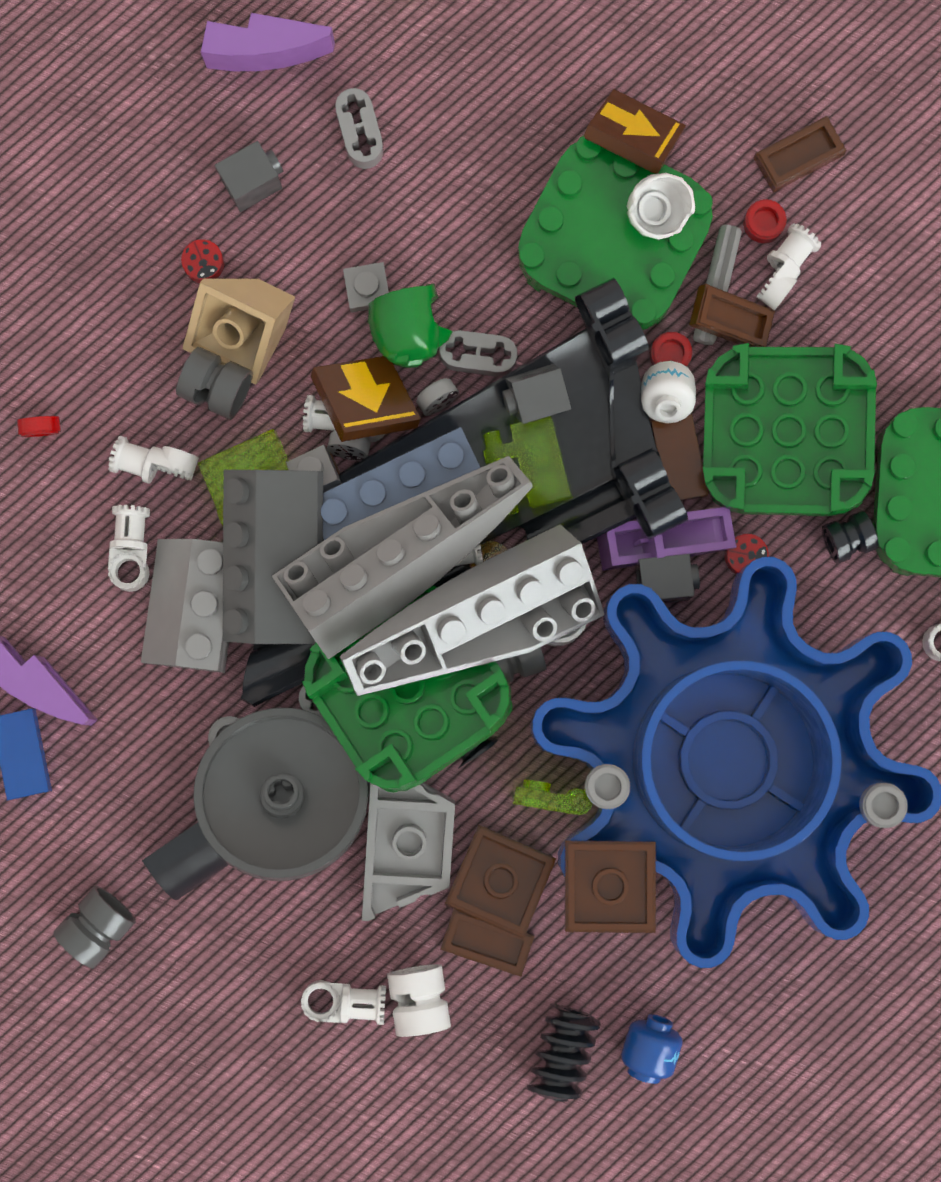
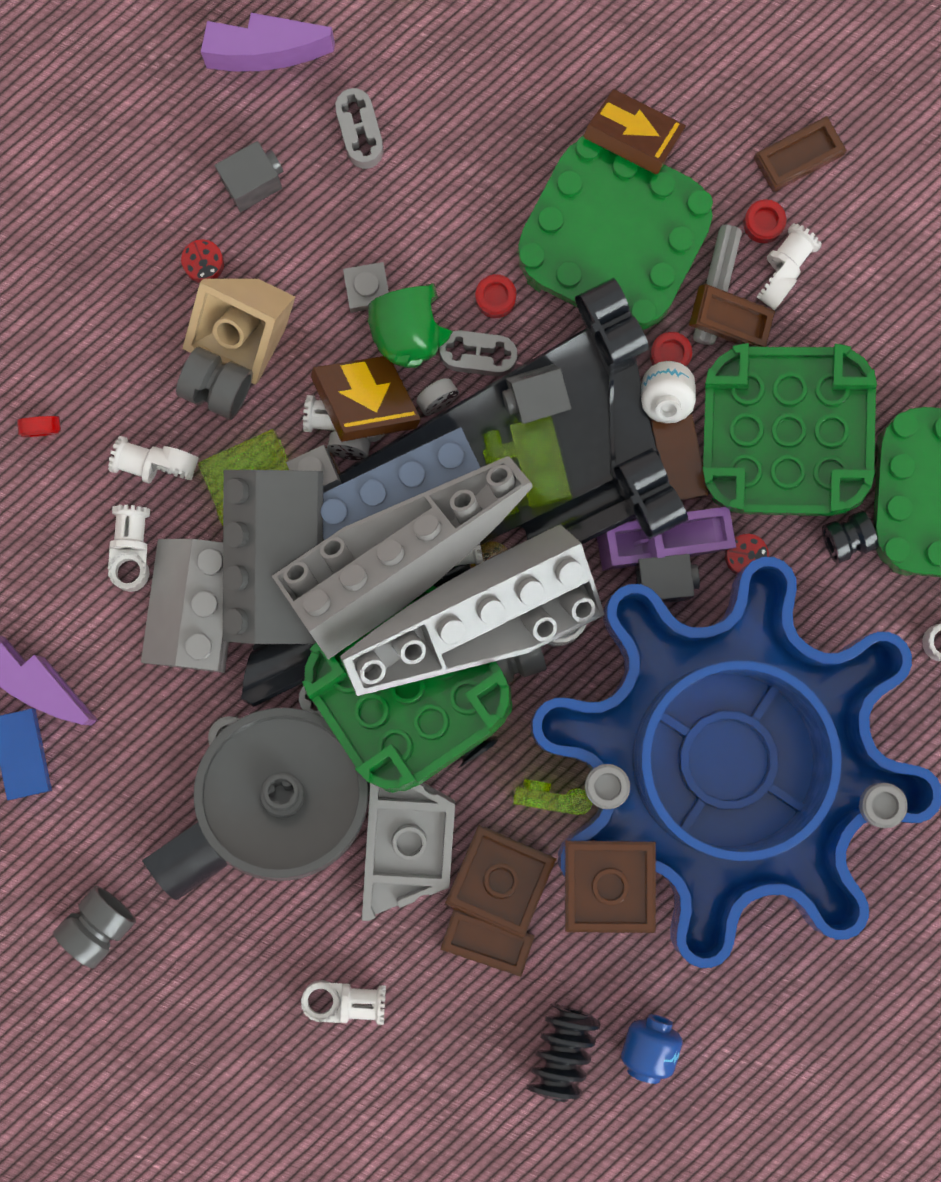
white wheel [387,964,451,1037] -> none
white hair [626,173,695,240] -> none
none -> red tile [475,274,517,318]

